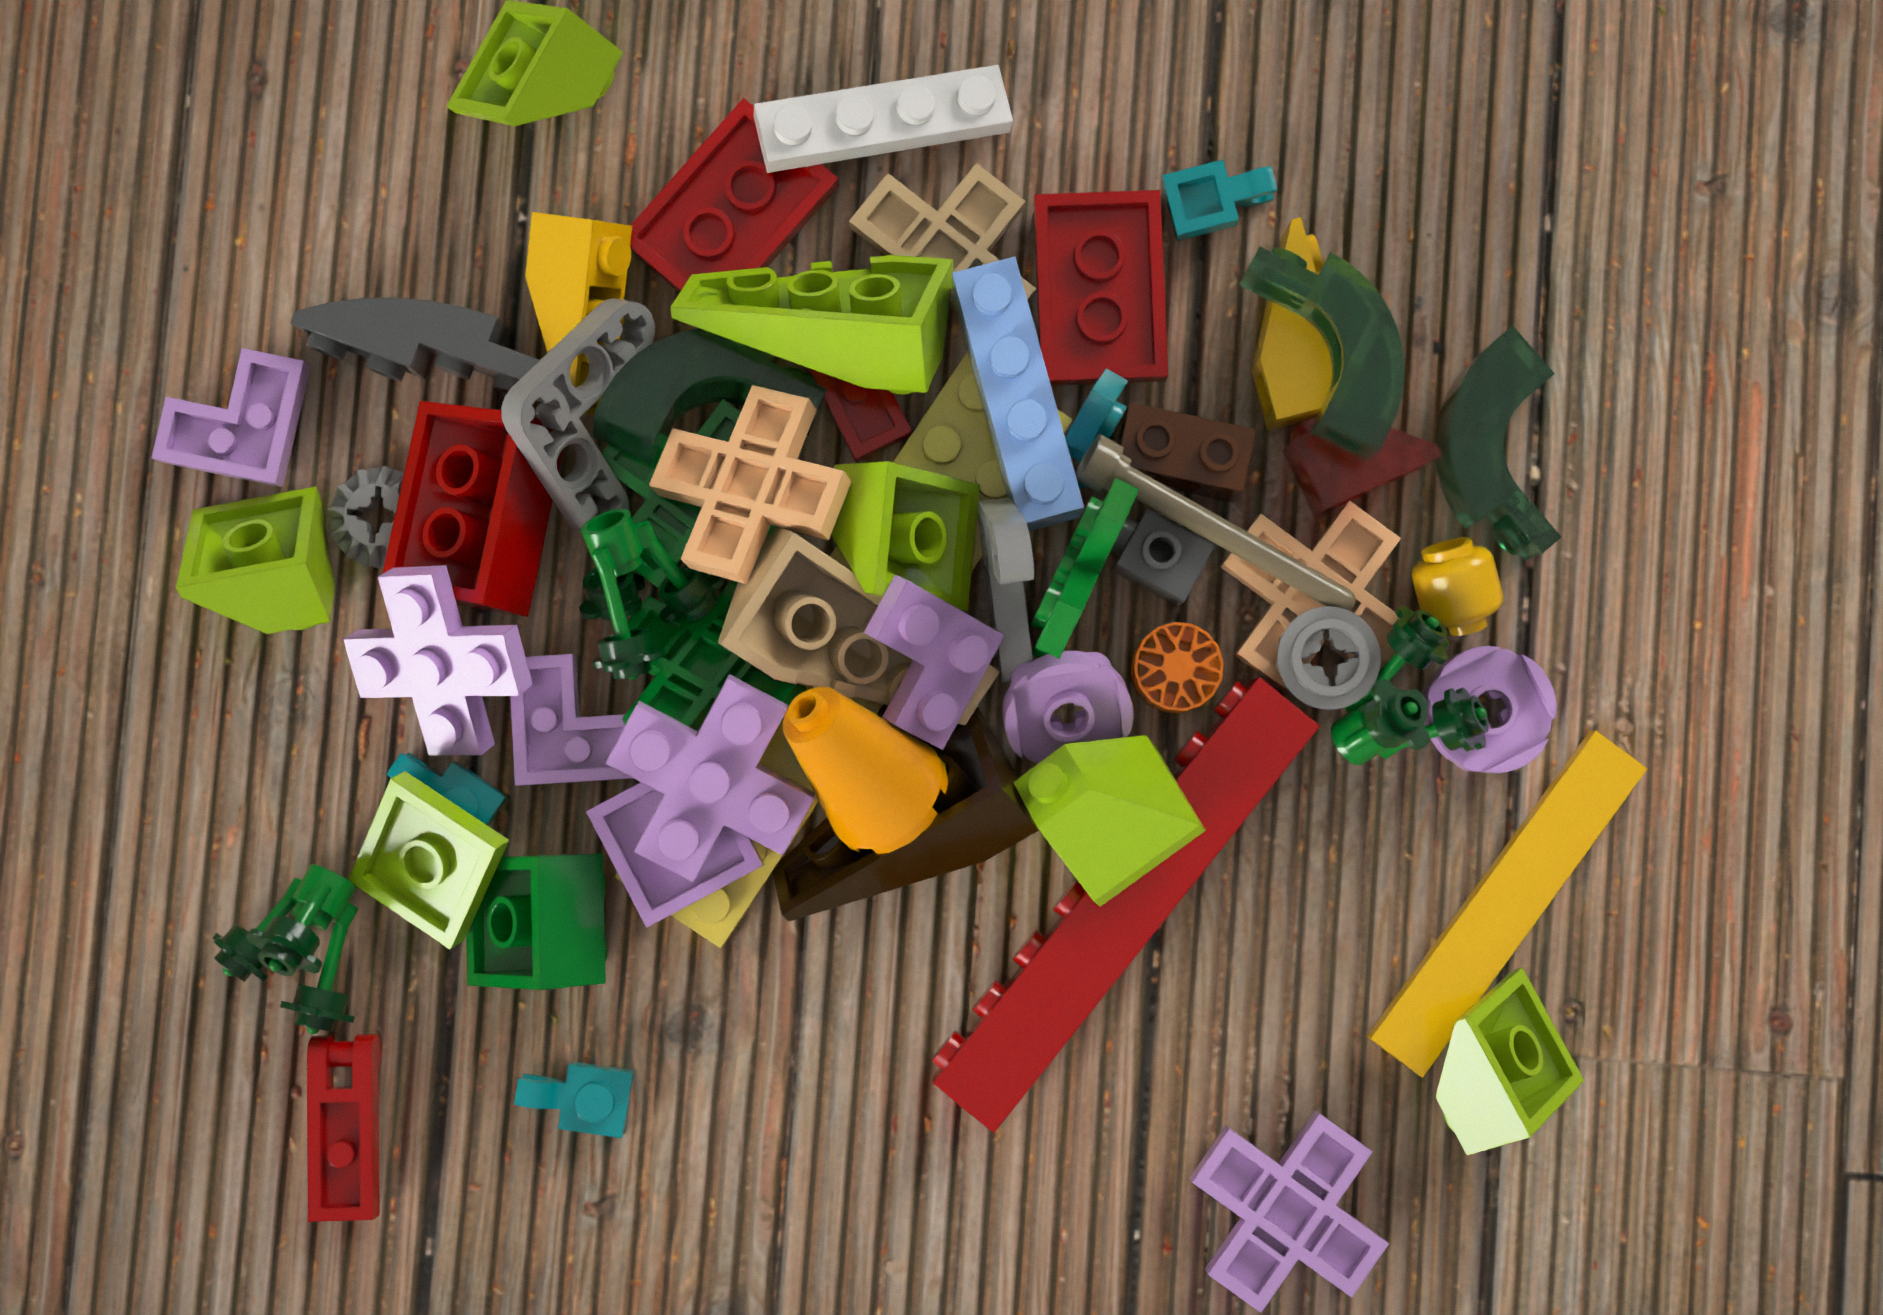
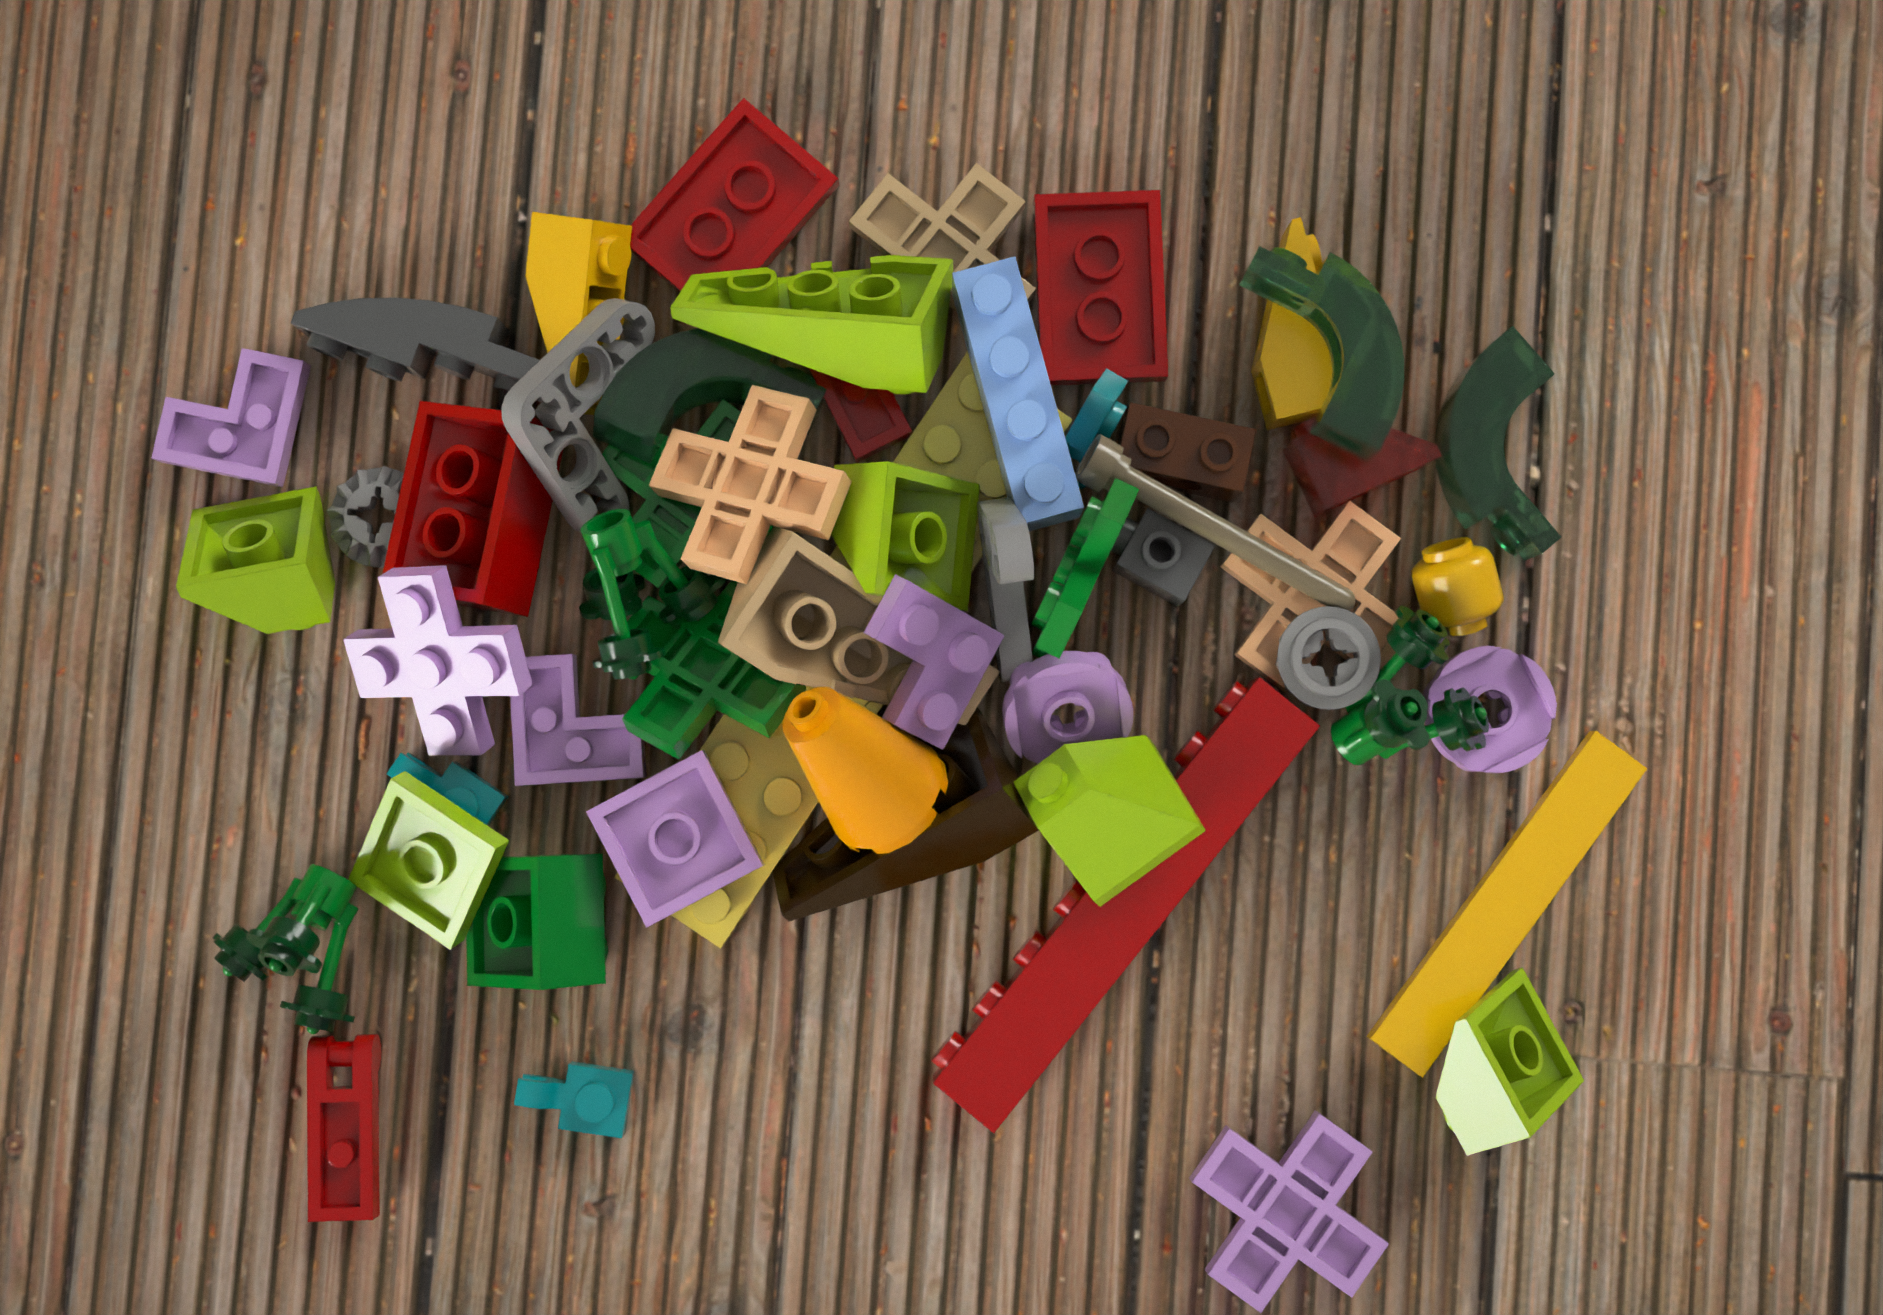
lime slope [446,0,624,126] -> none
lavender plate [605,674,815,882] -> none
white plate [753,65,1013,173] -> none
orange wheel [1130,622,1224,714] -> none
teal plate [1161,159,1277,241] -> none

